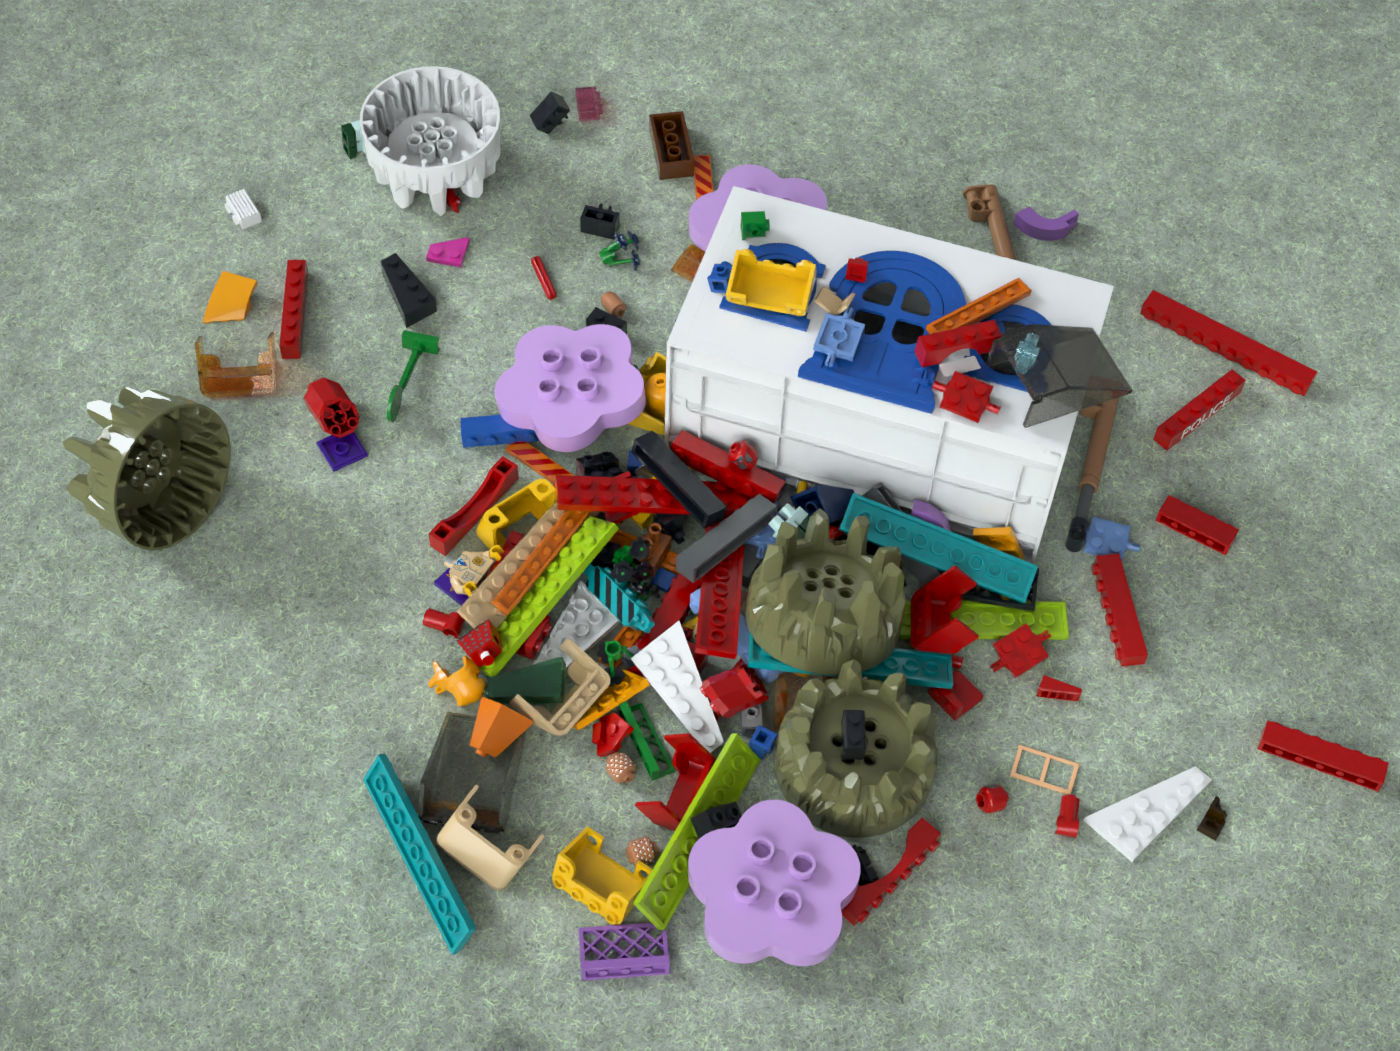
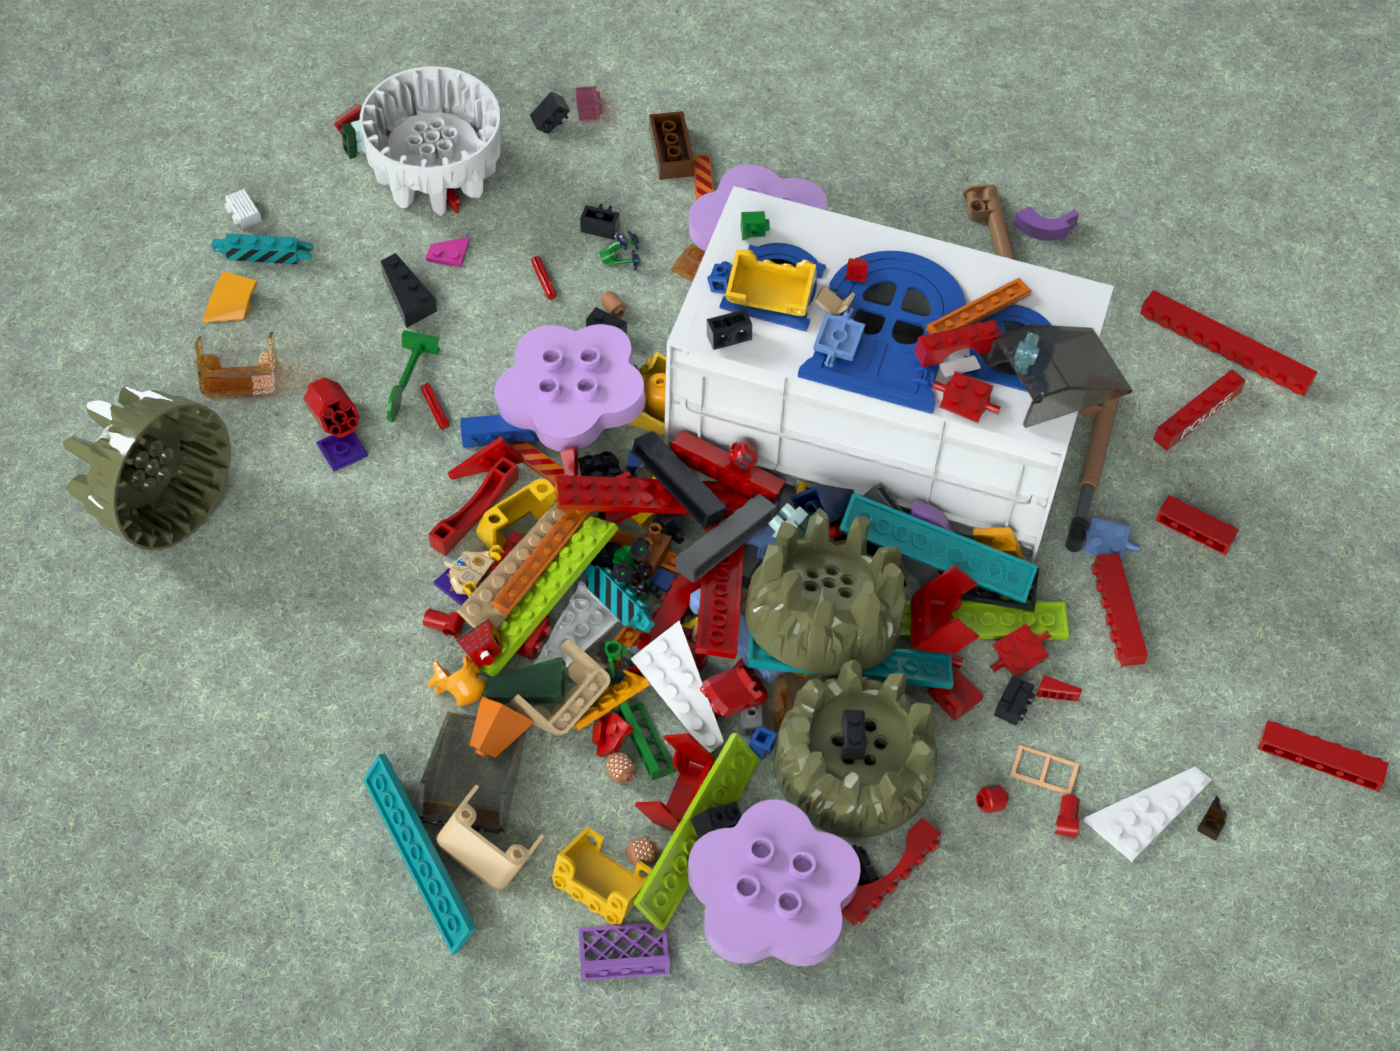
red brick [279,260,308,359] -> none
none -> teal hinge [211,233,314,264]
none -> red torso [334,103,362,135]
none -> red axle [421,383,449,430]
none -> red wing [448,436,524,479]
none -> slope [560,446,579,476]
none -> black brick [707,309,752,350]
none -> black brick [994,676,1036,725]

